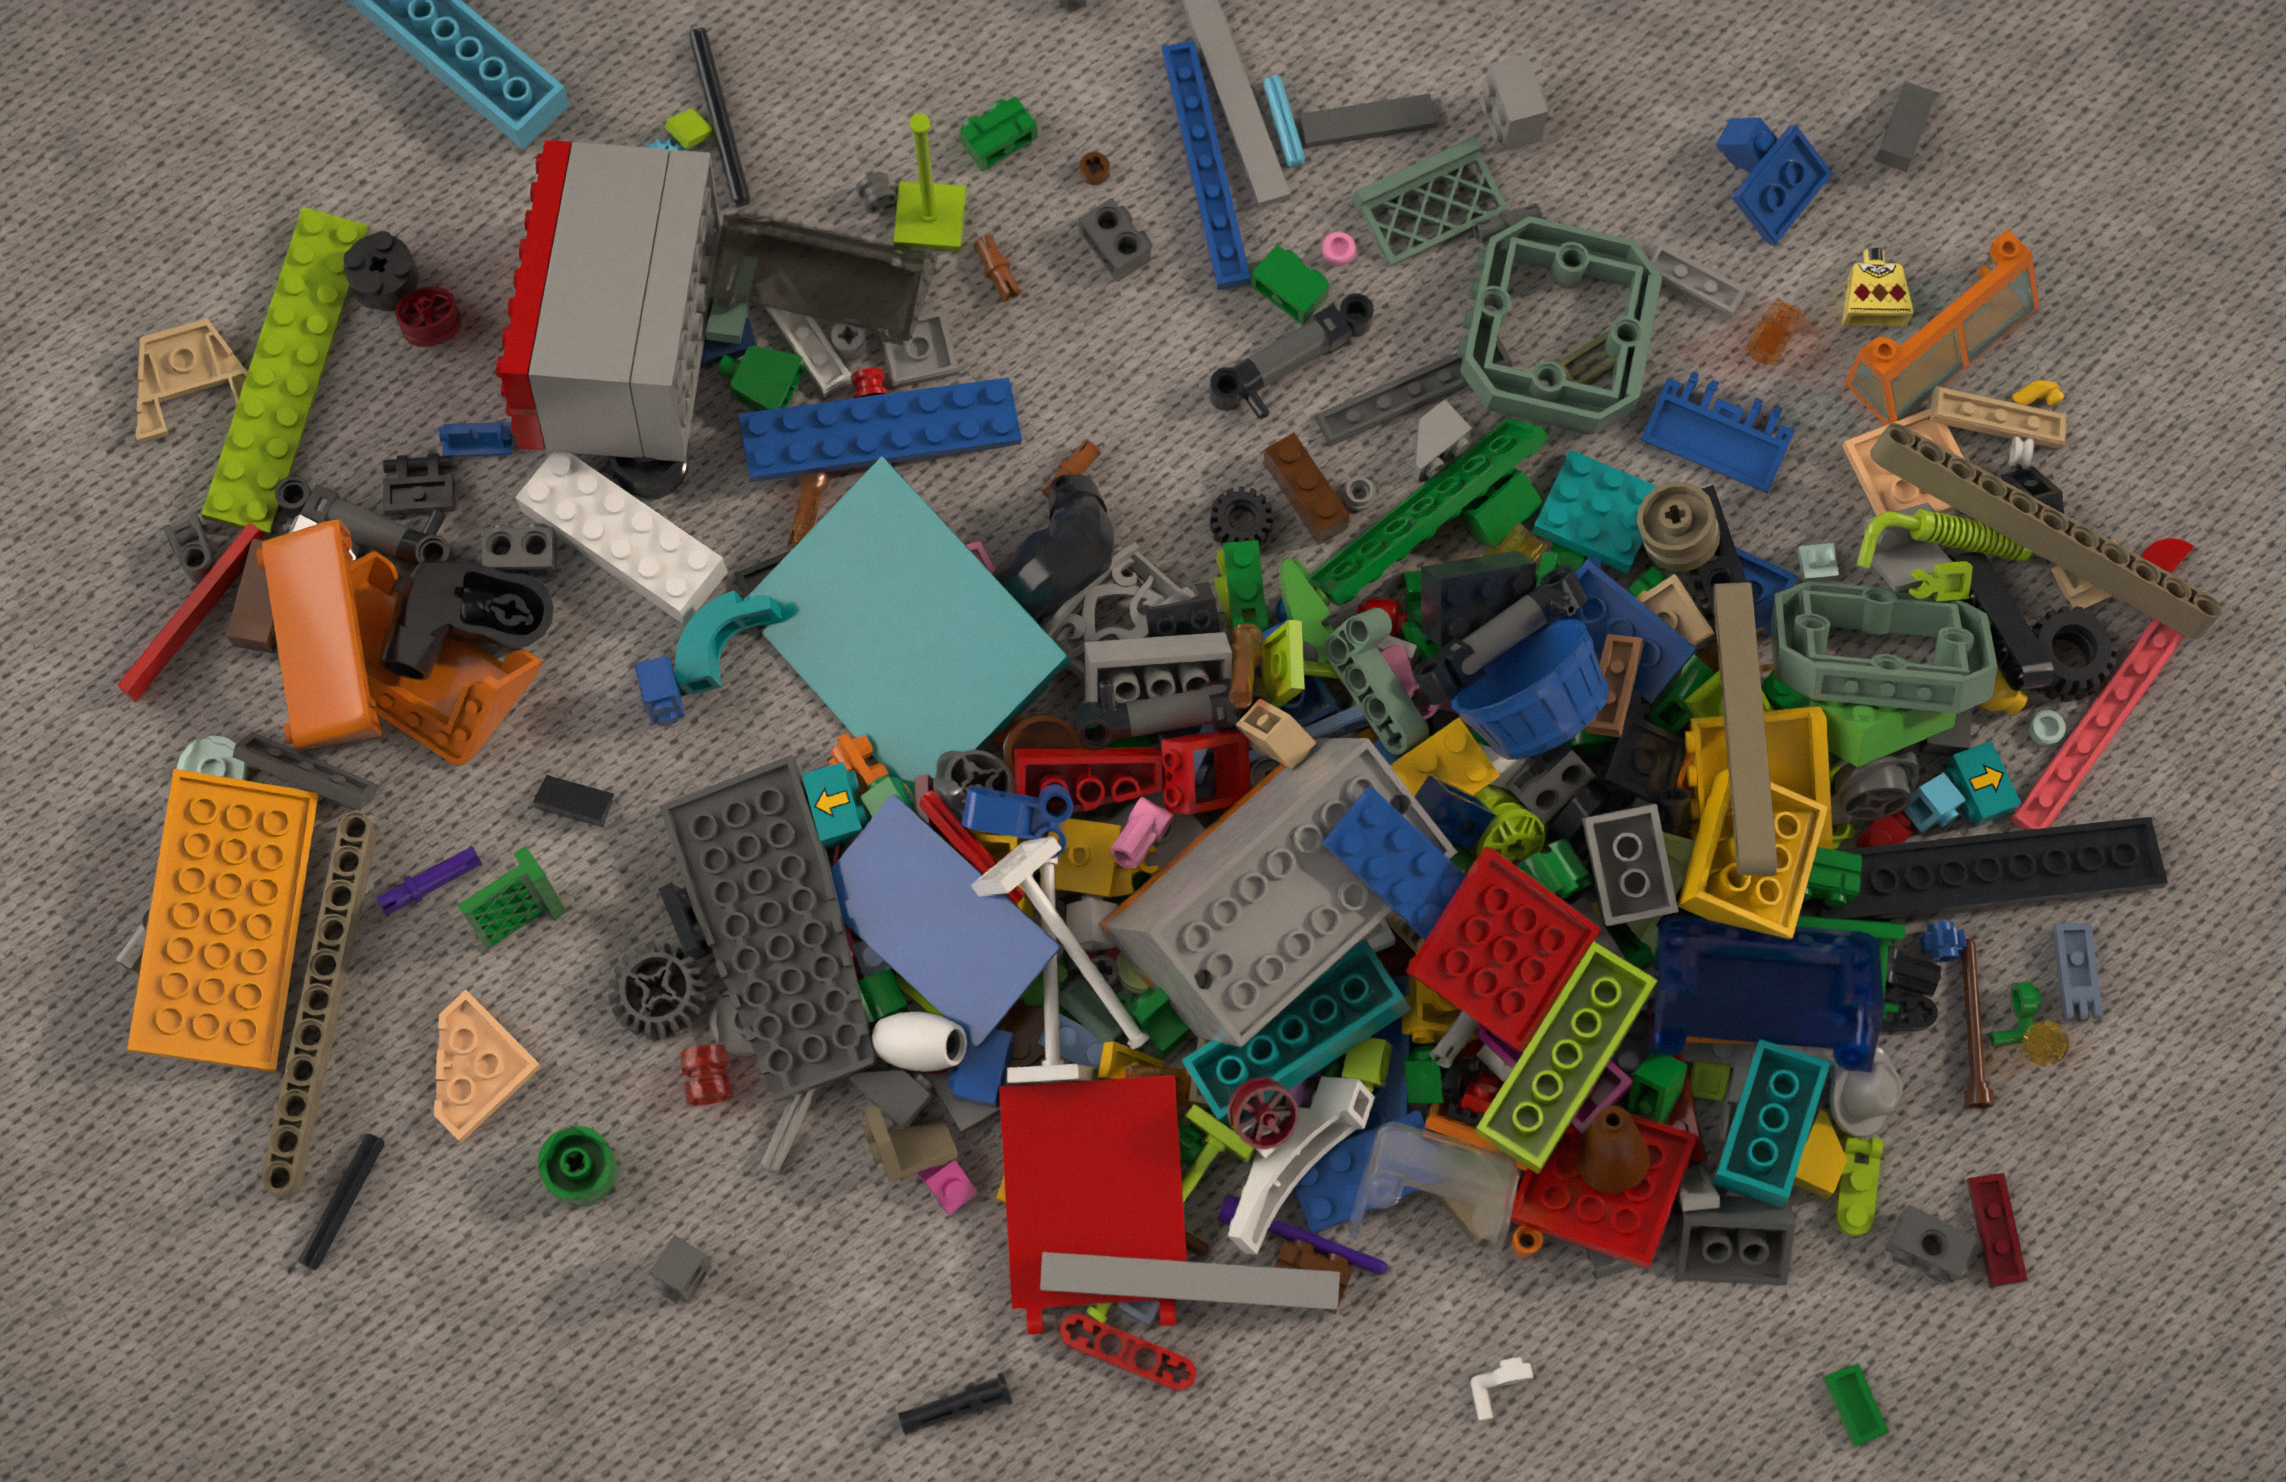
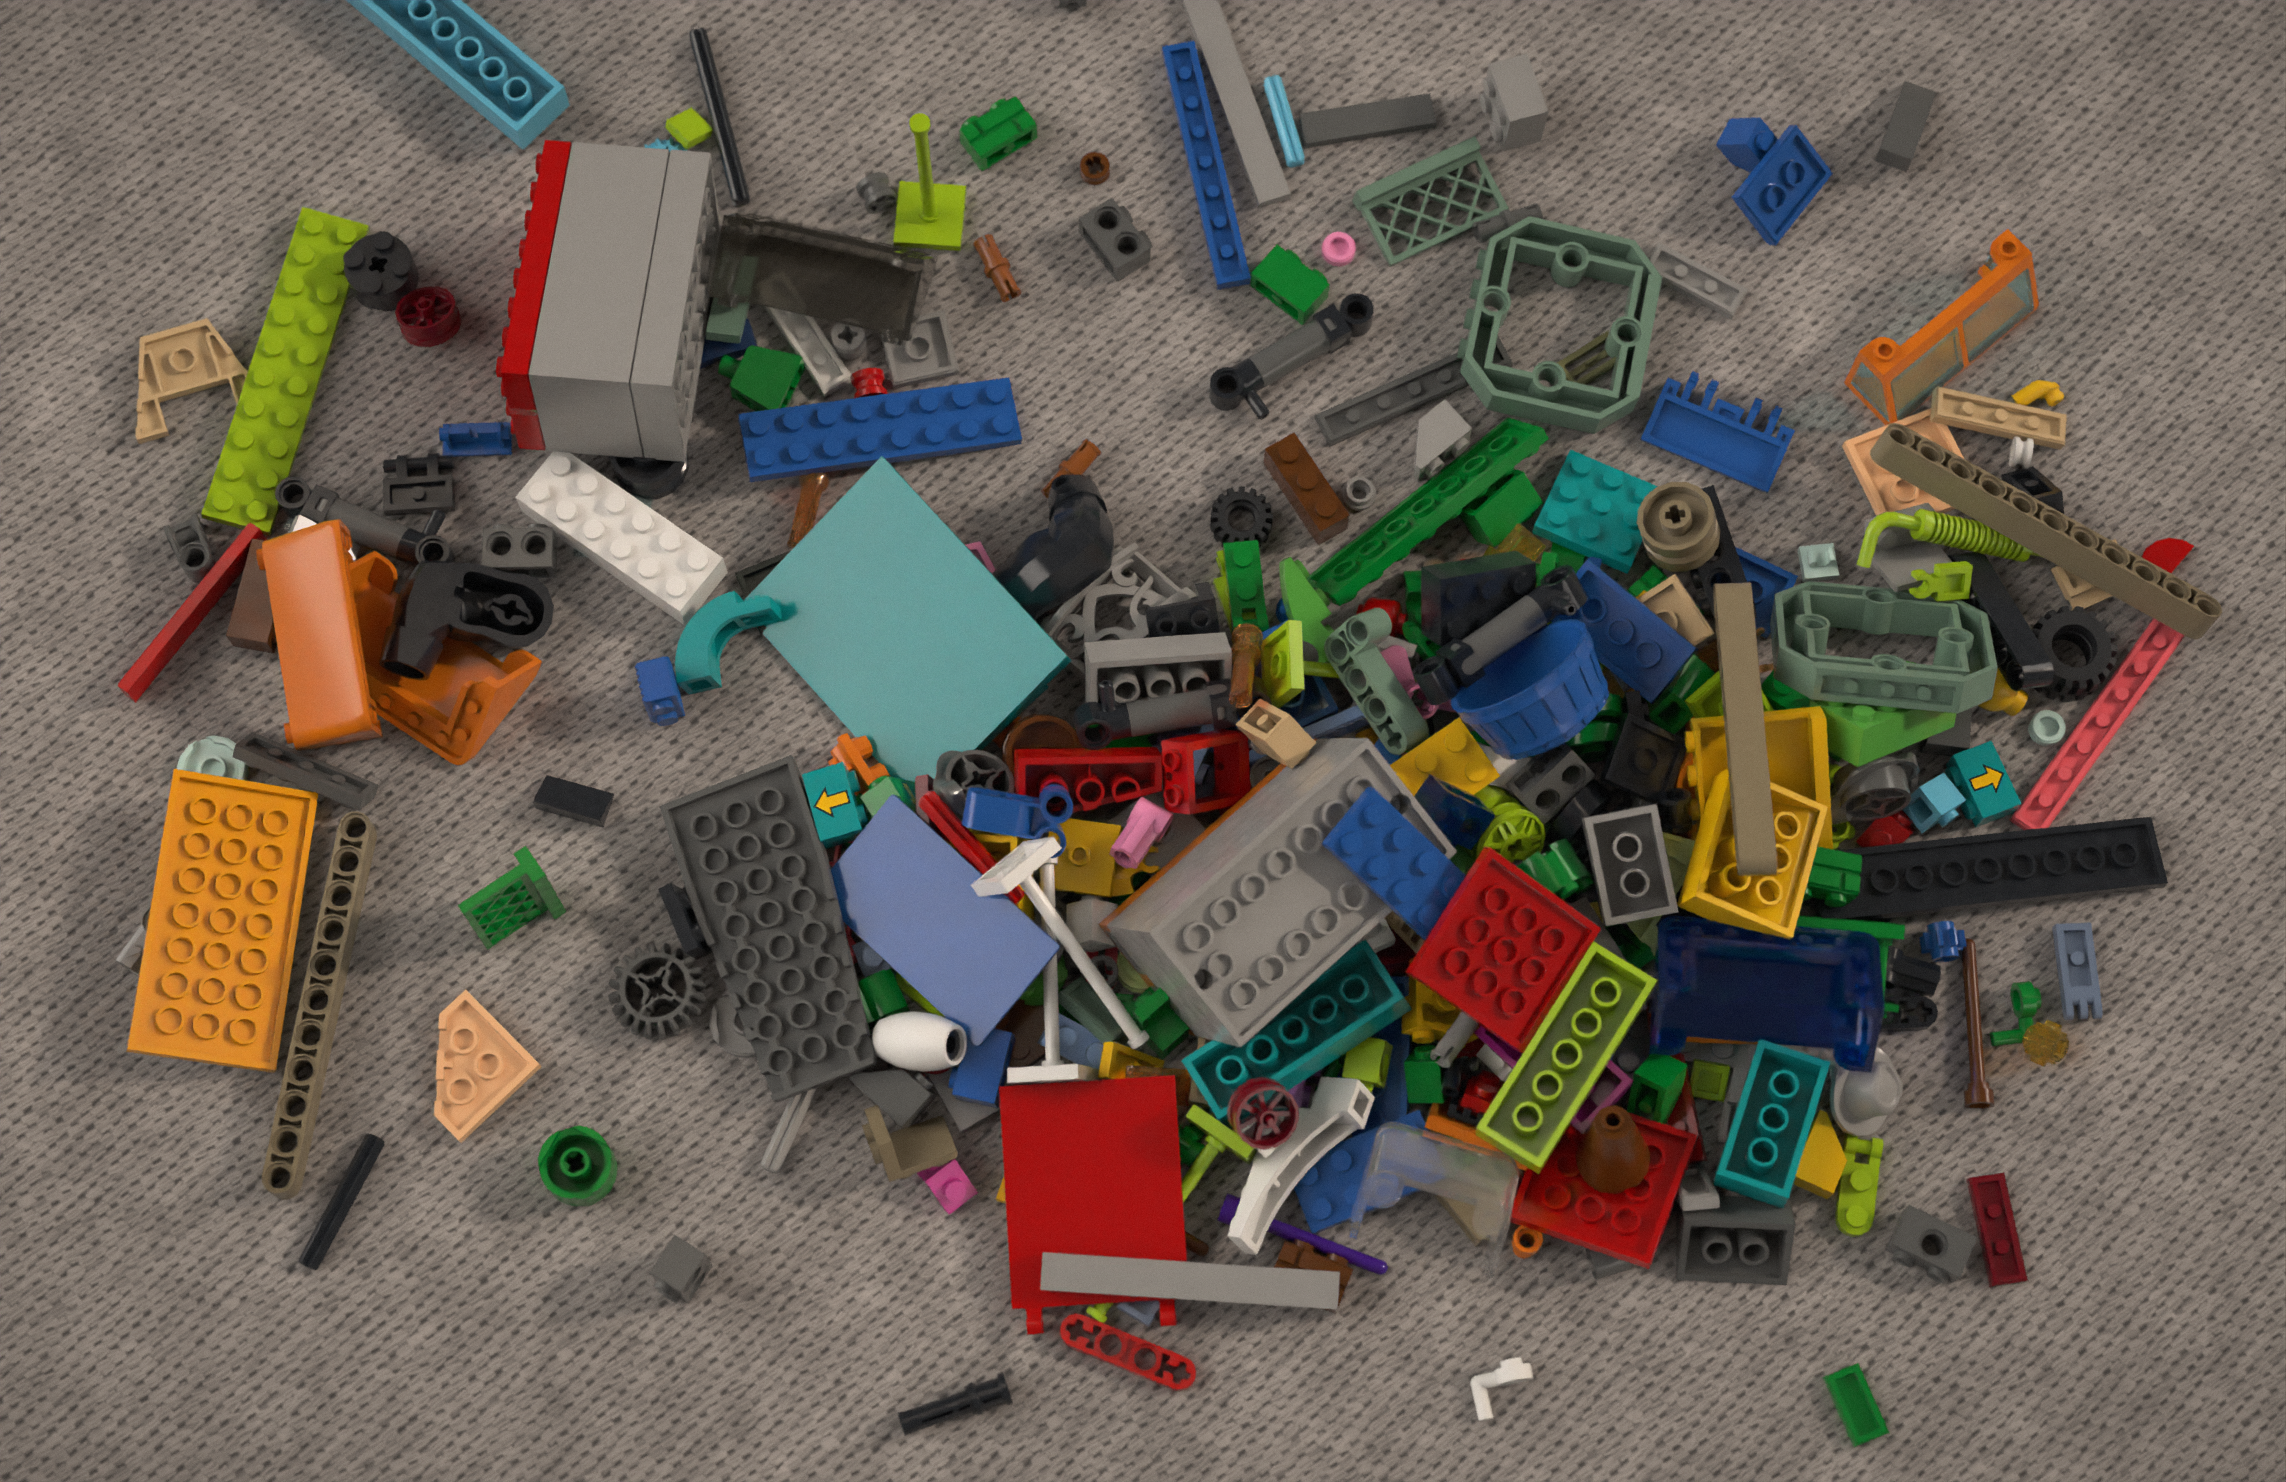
dark purple pin [376,845,483,916] -> none
clear red wheel [679,1044,733,1106] -> none
medium nougat plate [1584,634,1644,737] -> none
clear orange slope [1745,298,1807,366] -> none
light yellow torso [1842,248,1913,327] -> none

